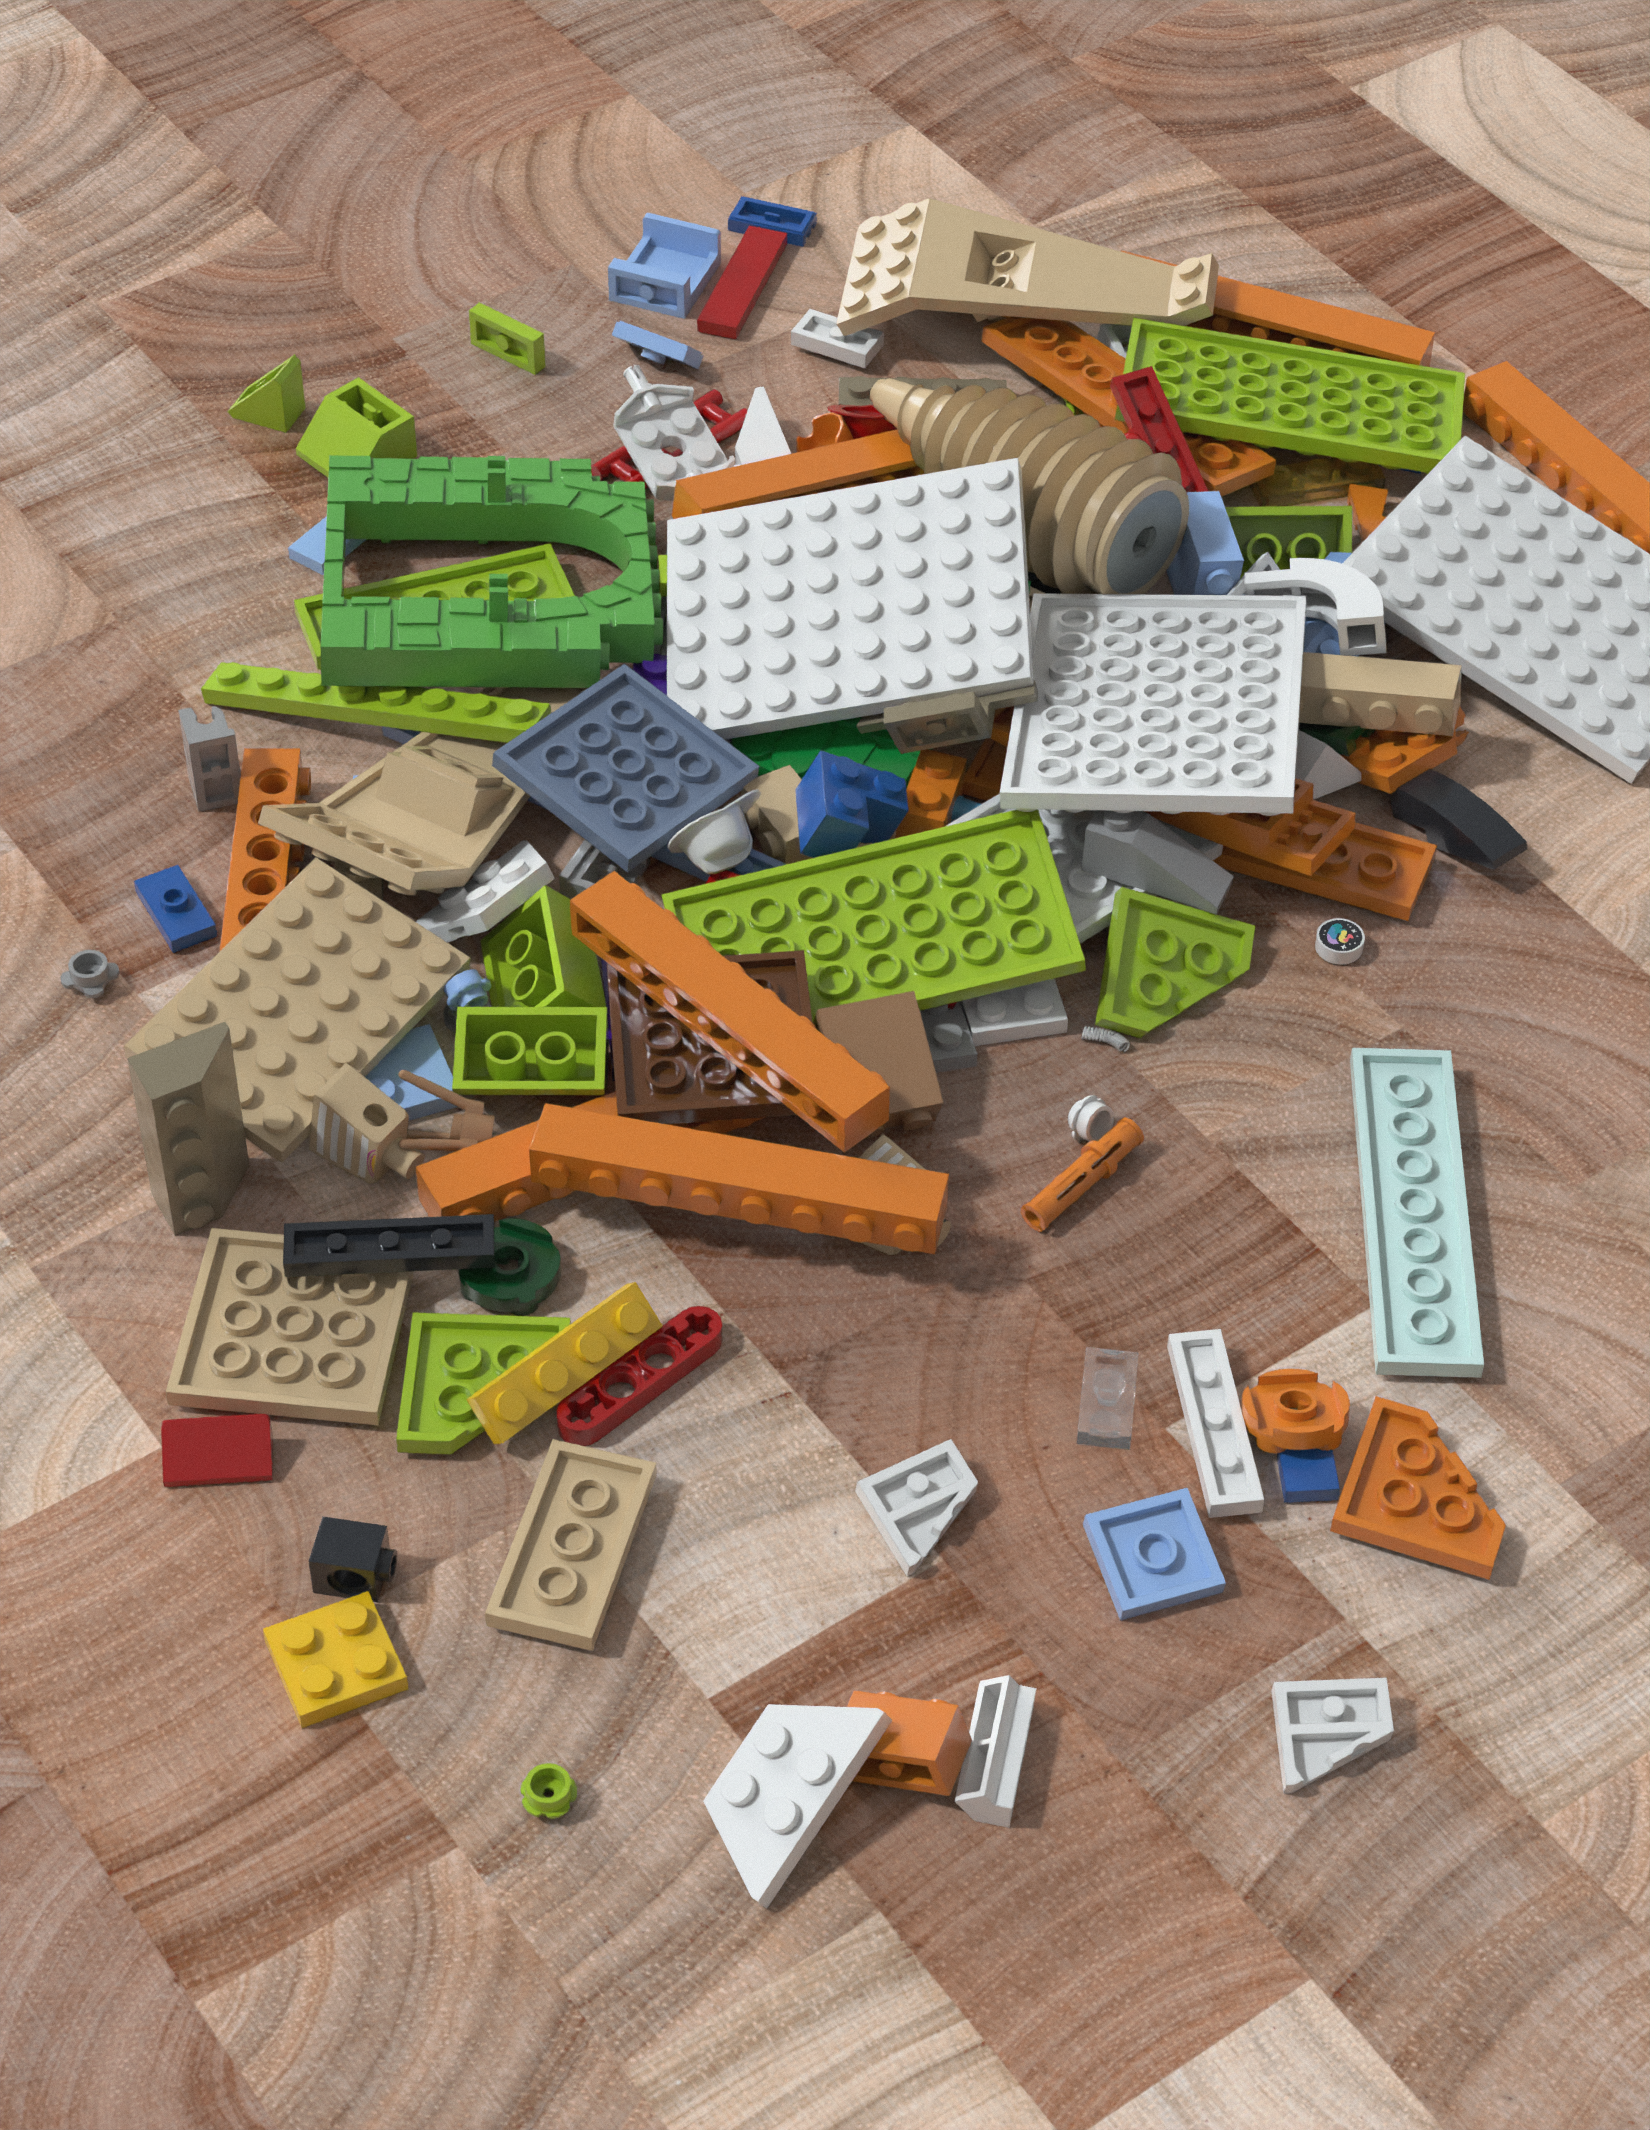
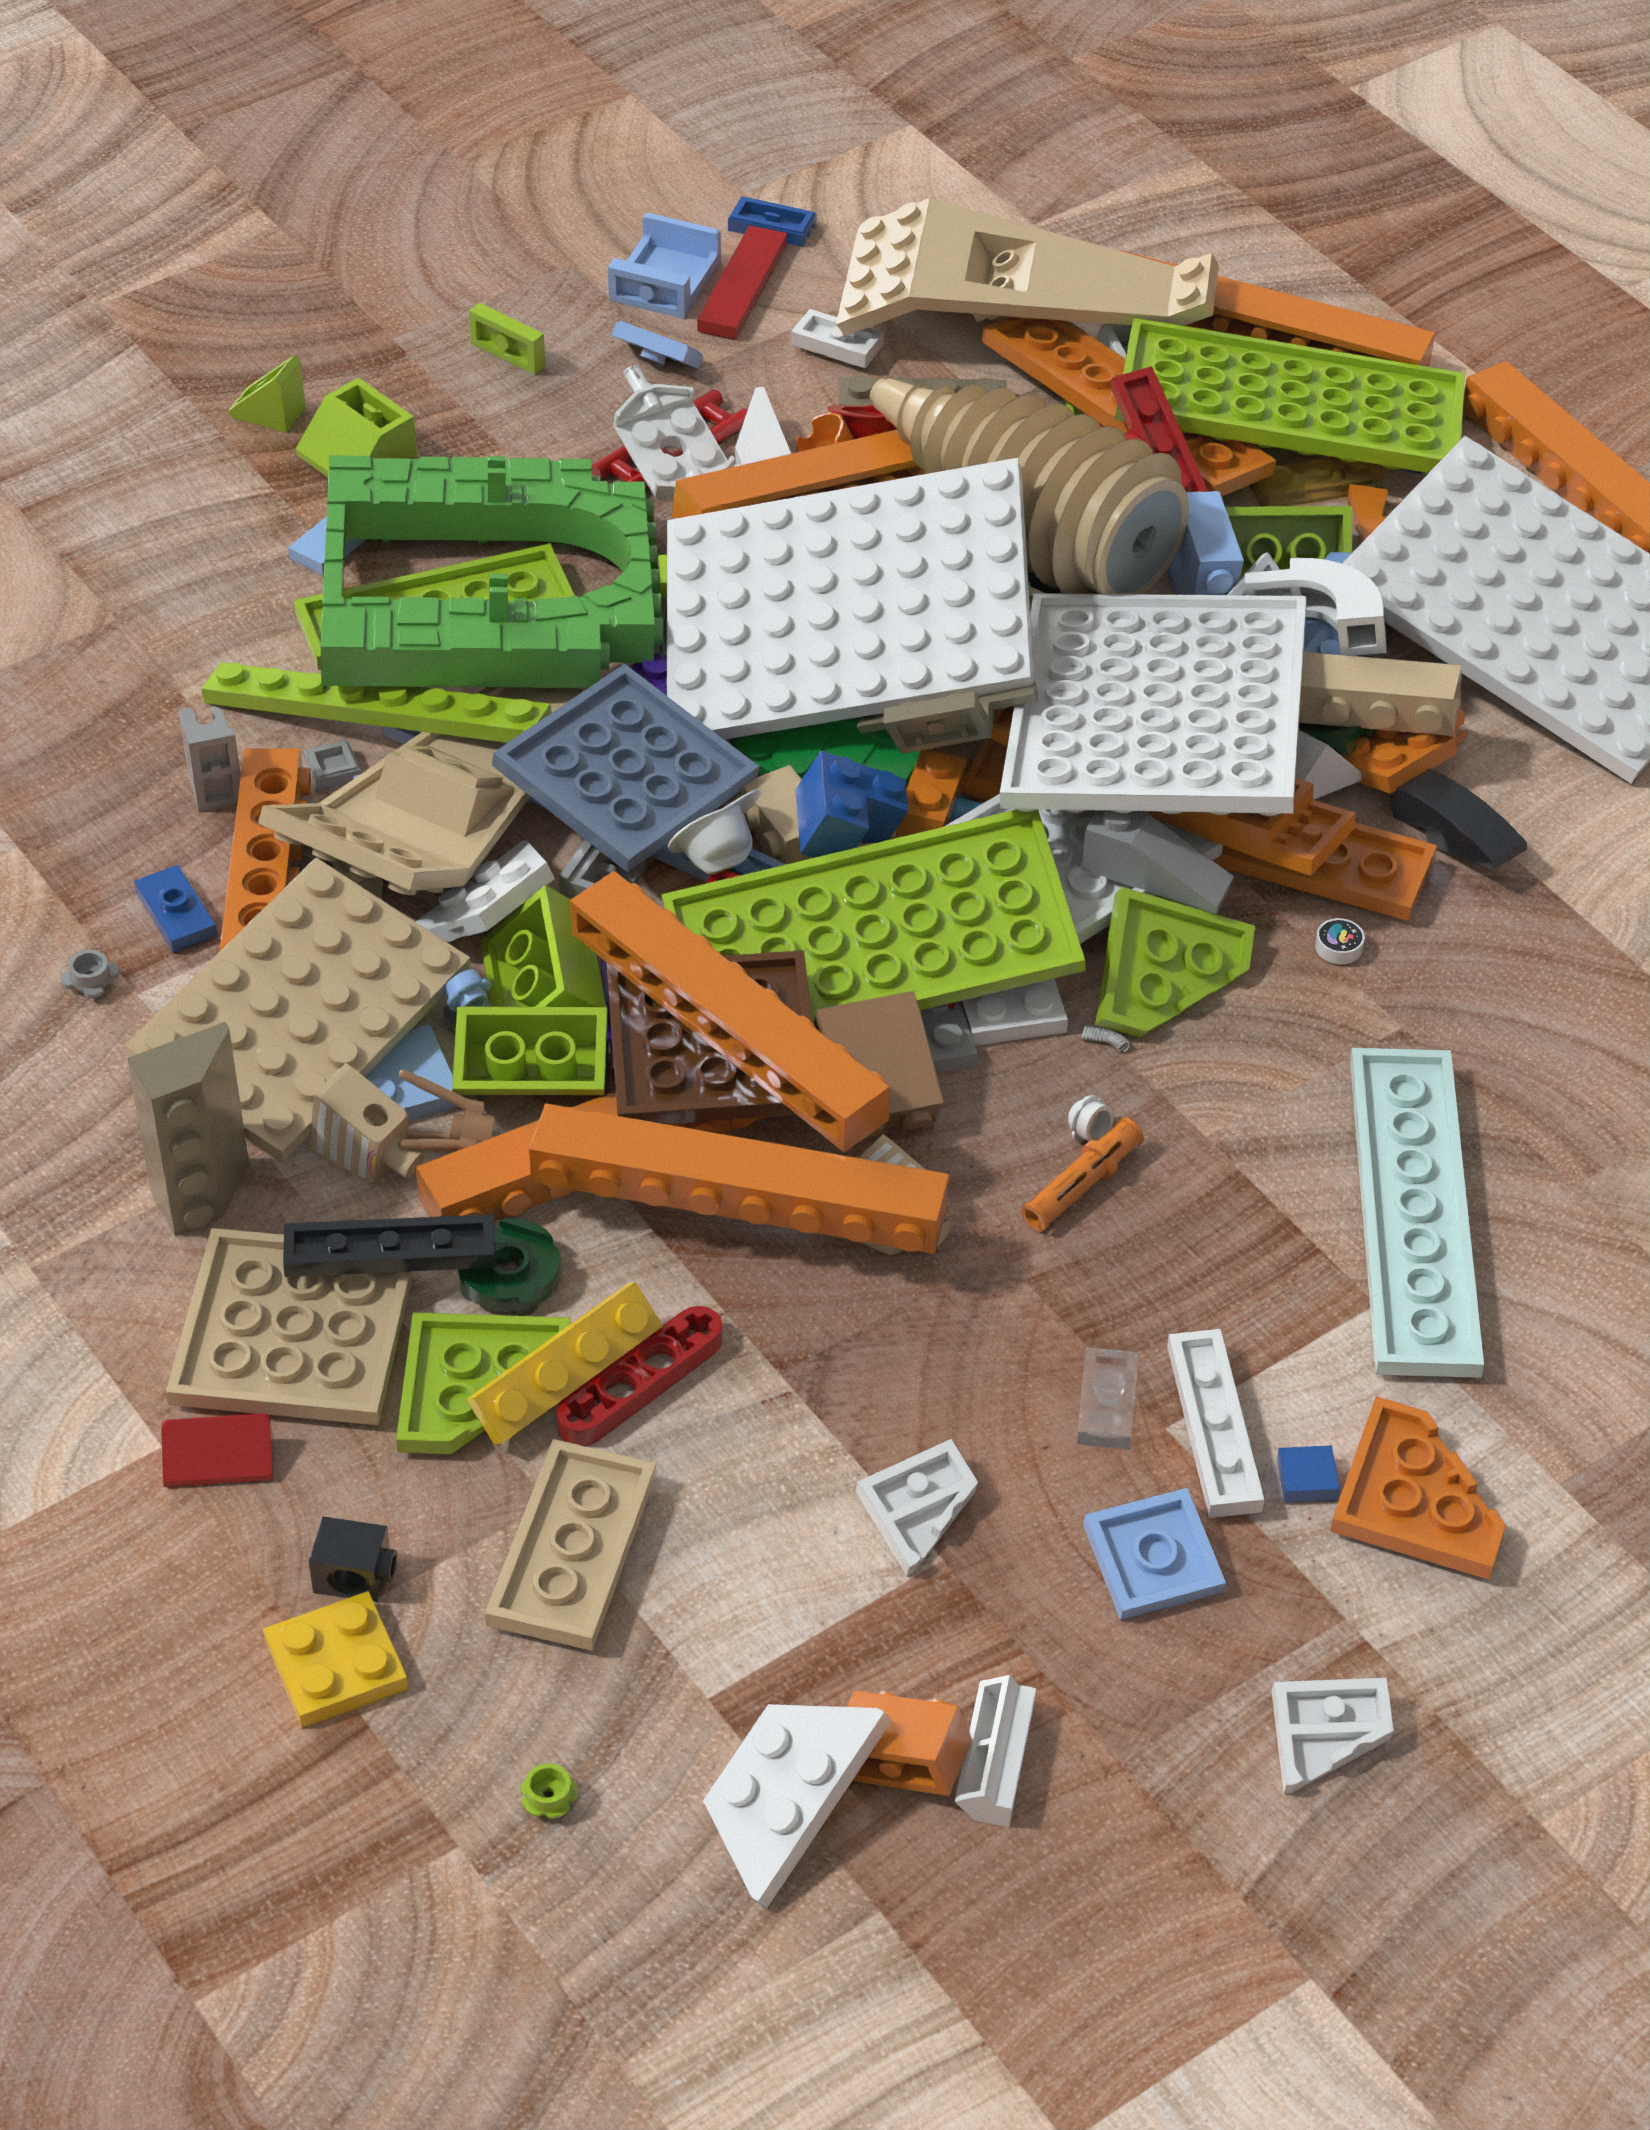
orange plate [1241,1369,1350,1454] -> none
none -> light grey tile [303,739,361,792]

